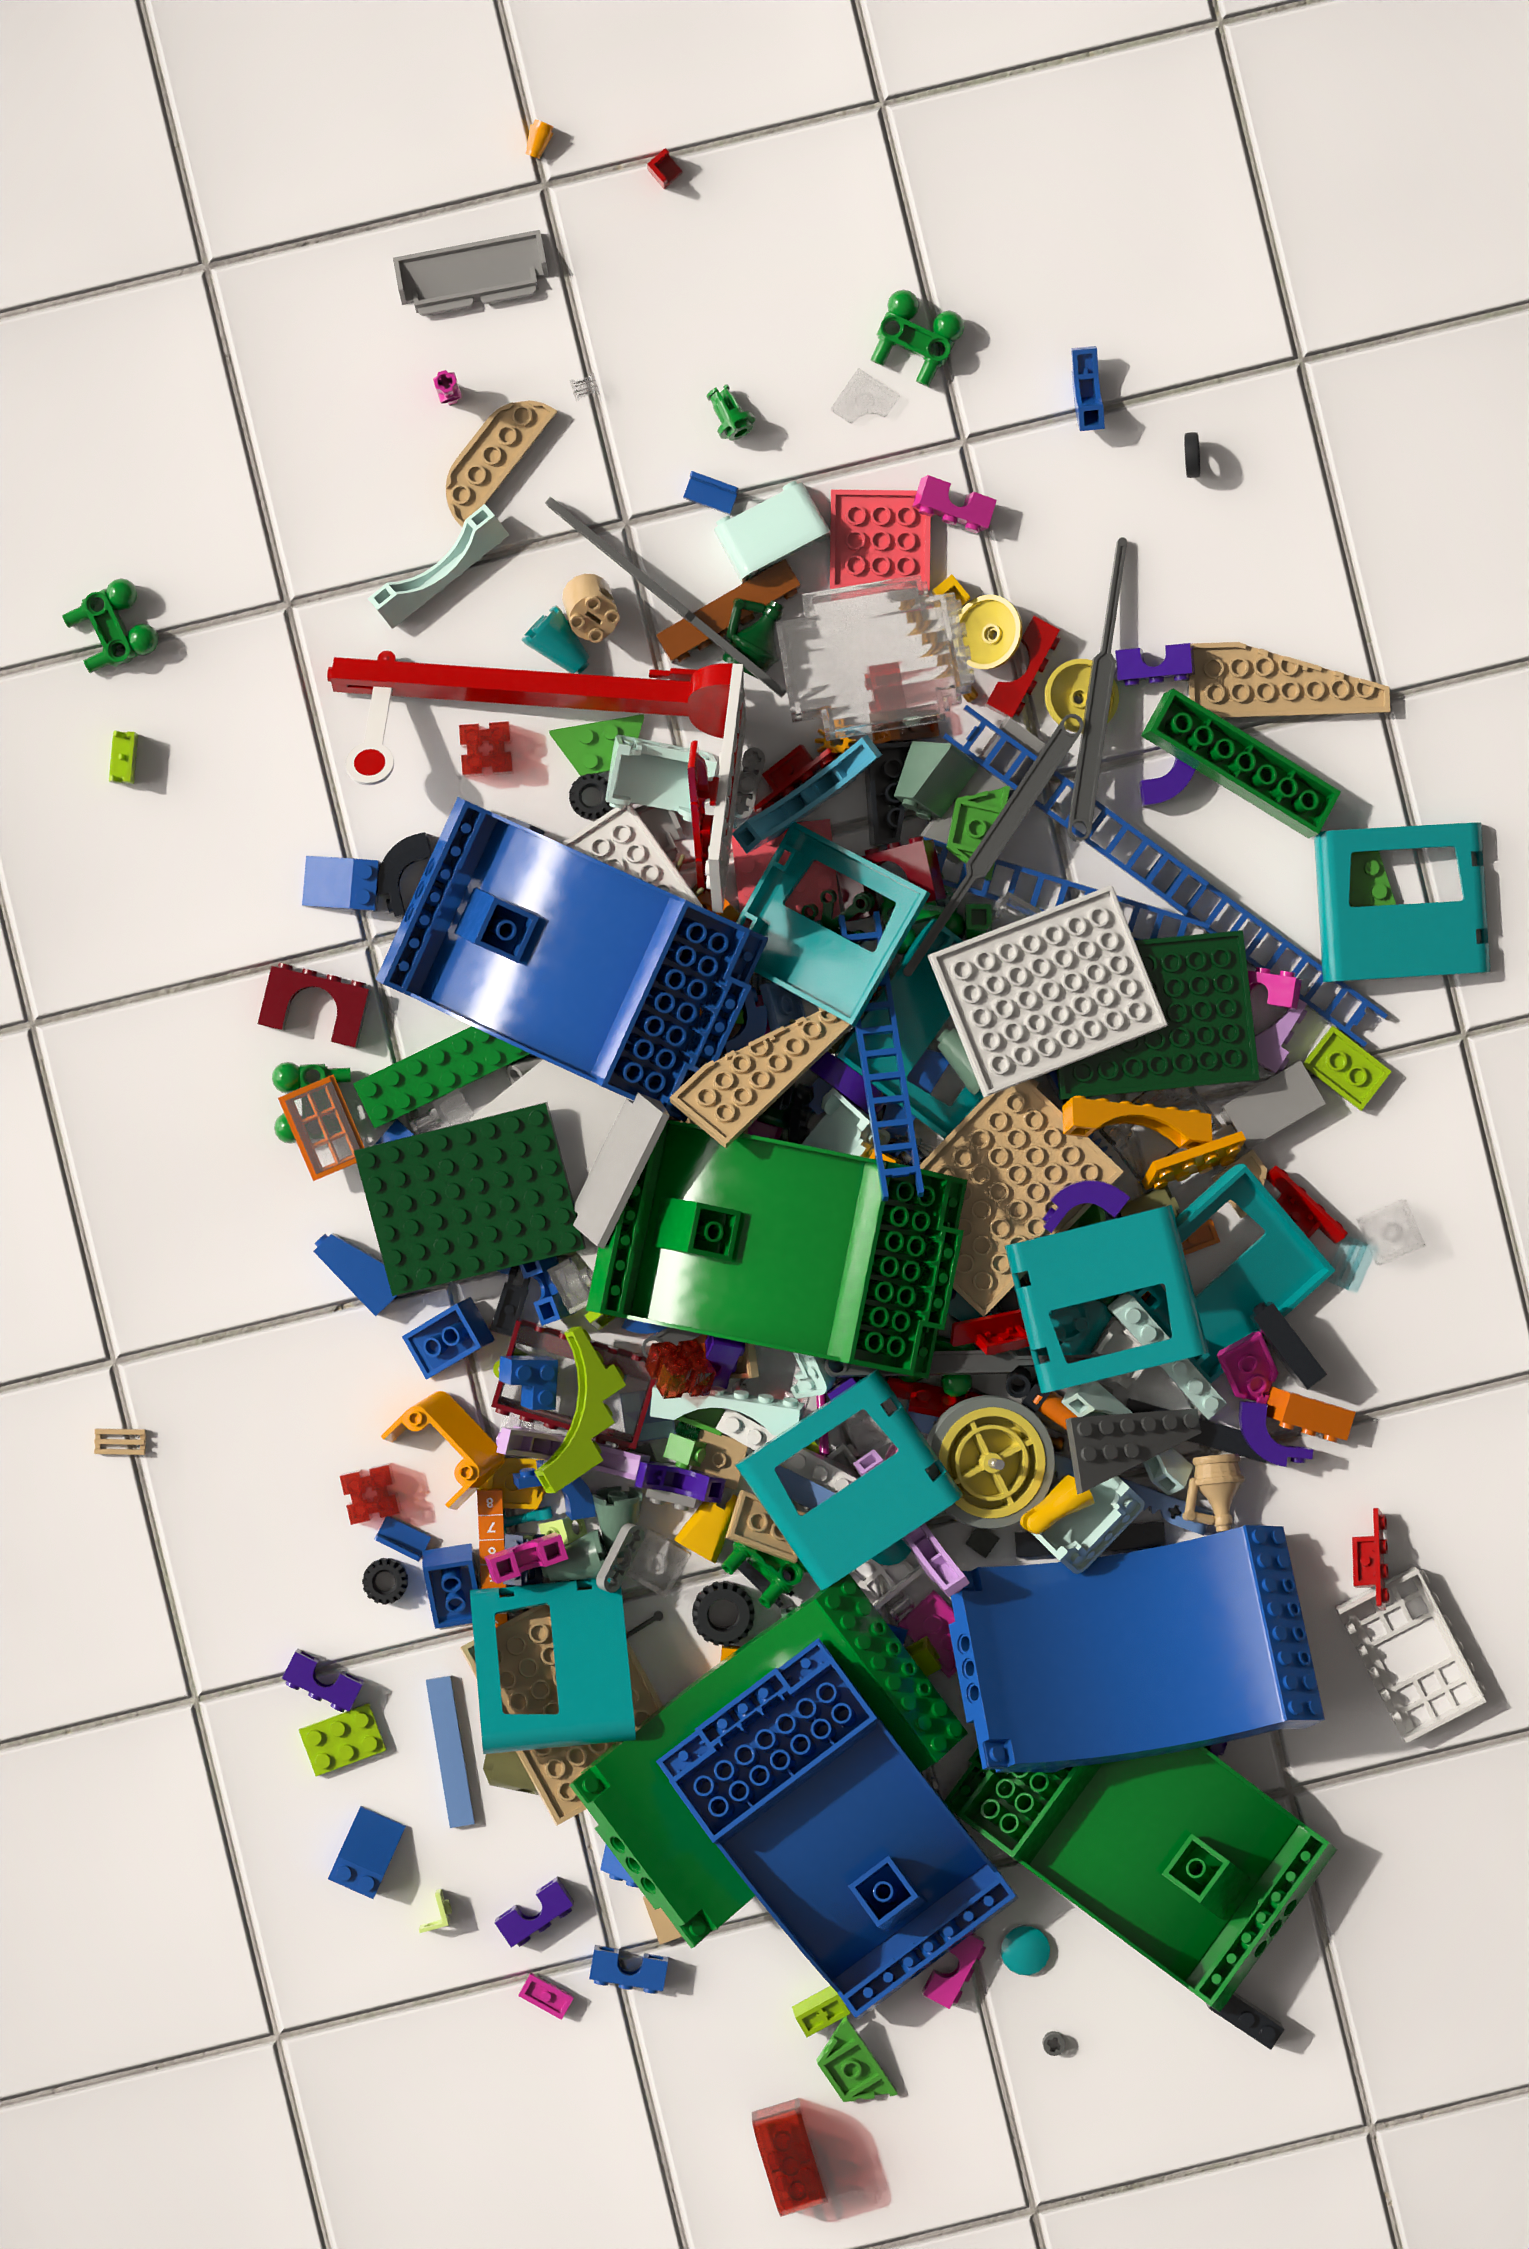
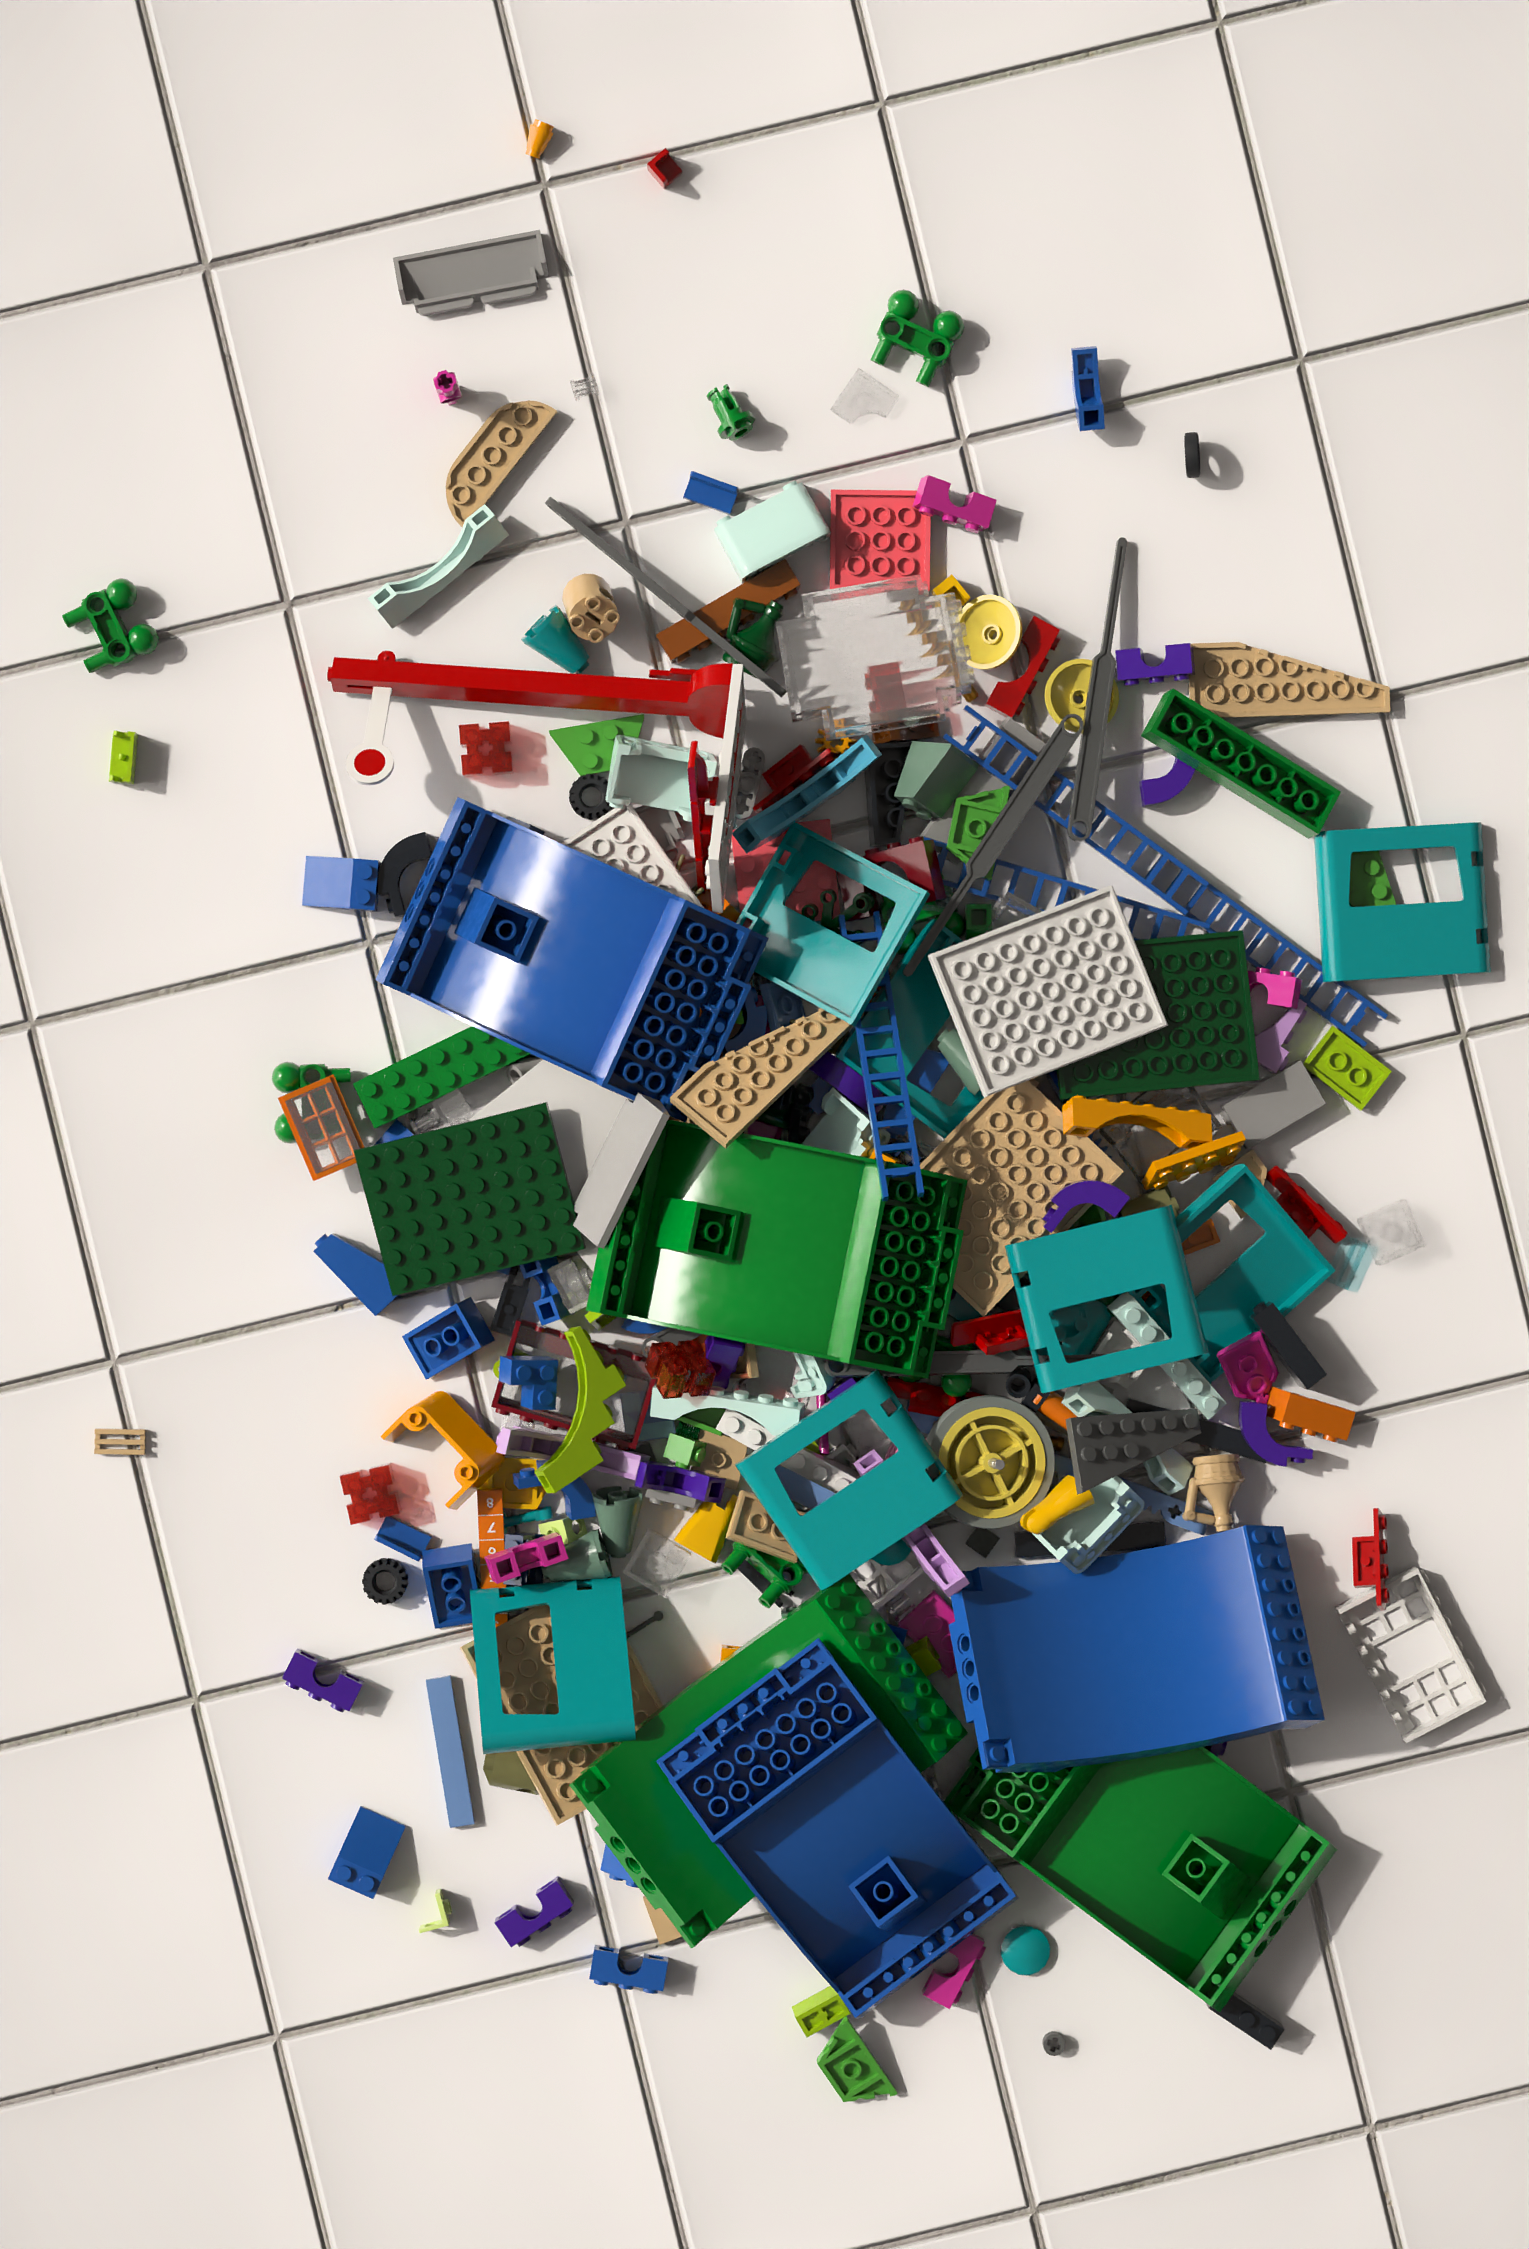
dark red arch [257,962,371,1048] -> none
lime plate [299,1703,387,1776] -> none
dark pink plate [518,1972,574,2020] -> none
light grey beam [596,1523,645,1593] -> none
black tyre [692,1581,755,1646] -> none
clear red brick [752,2098,829,2217] -> none

